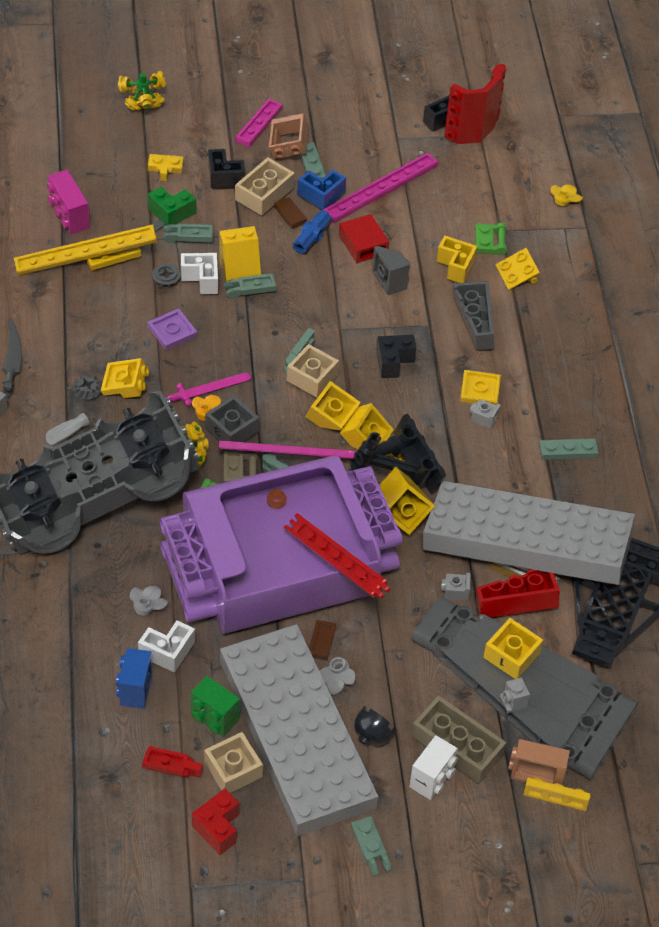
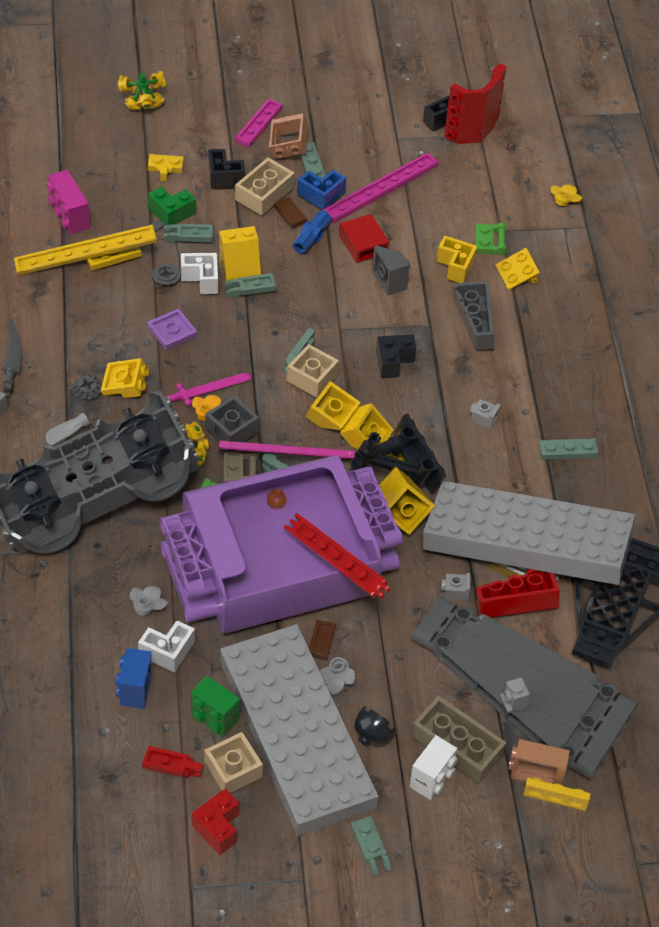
yellow tile [460,370,501,405] -> none
yellow brick [483,618,543,679] -> none

